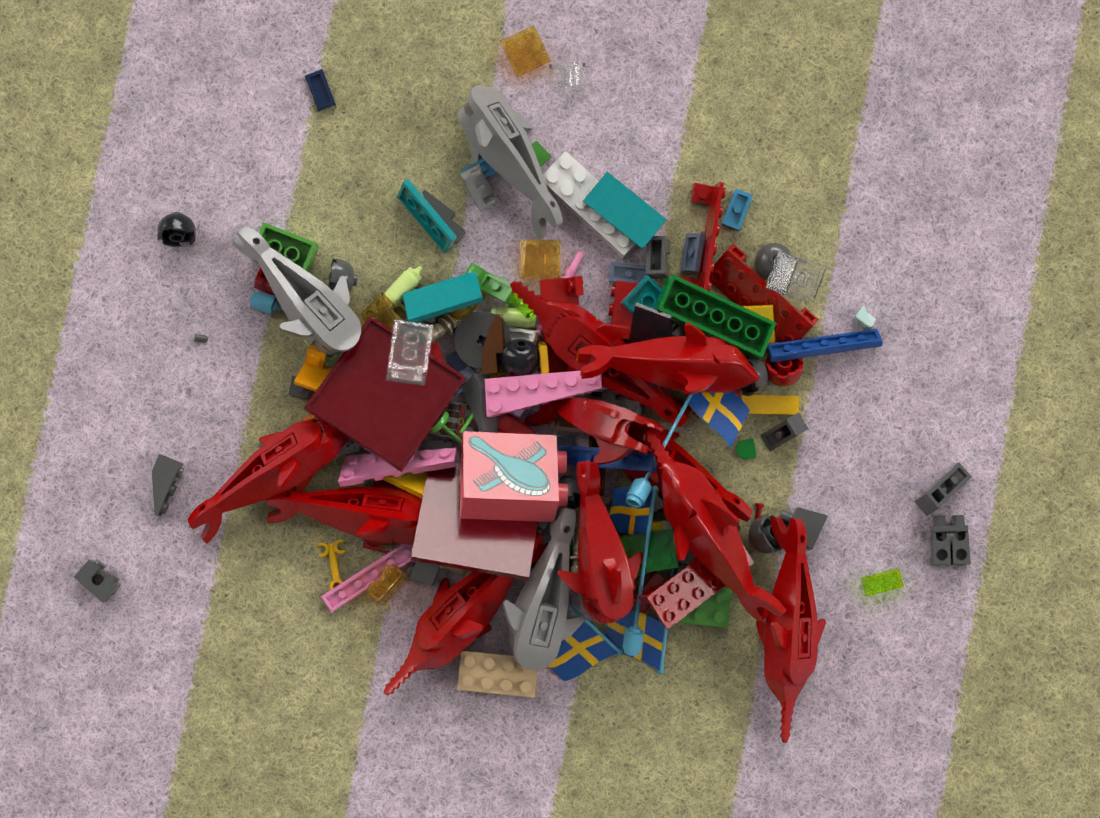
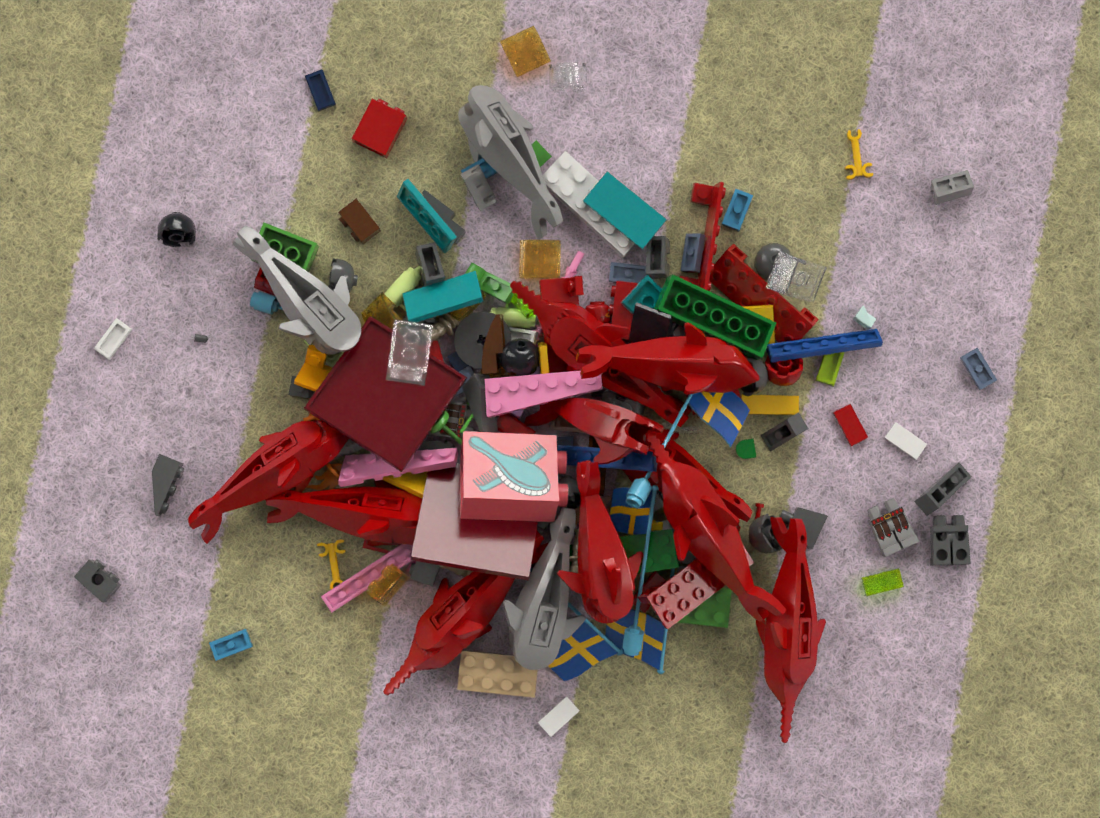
none -> white tile [94,318,133,360]
none -> dark azure plate [209,629,253,661]
none -> orange piece [306,463,342,490]
none -> reddish brown brick [338,198,381,244]
none -> red brick [351,98,407,159]
none -> dark grey brick [415,242,445,287]
none -> white tile [538,696,580,737]
none -> red head [585,301,610,324]
none -> lime tile [815,352,845,386]
none -> red tile [833,404,868,446]
none -> yellow bar [845,129,873,180]
none -> light grey hips [867,498,919,557]
none -> white tile [884,422,927,460]
none -> light grey hinge [930,170,974,205]
none -> sand blue plate [960,347,997,390]

